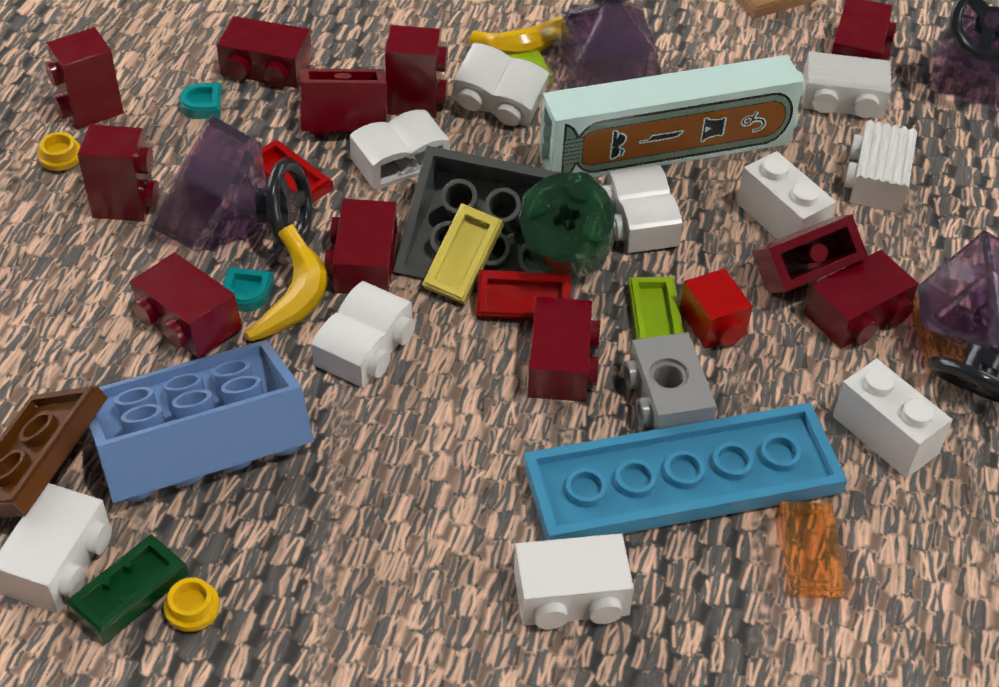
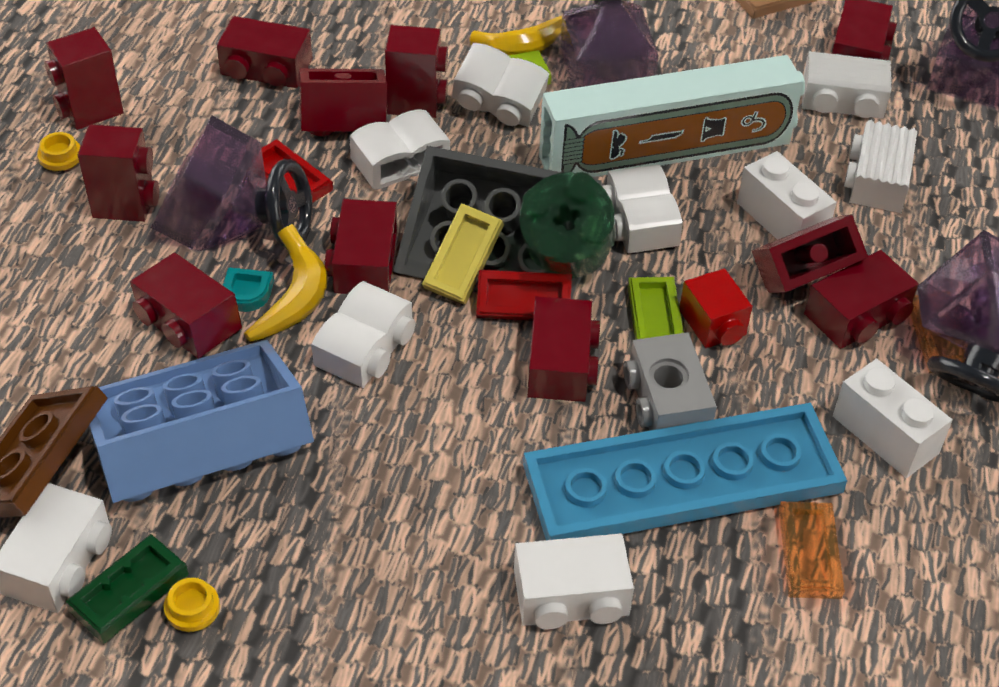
teal tile [179,83,223,119] -> none

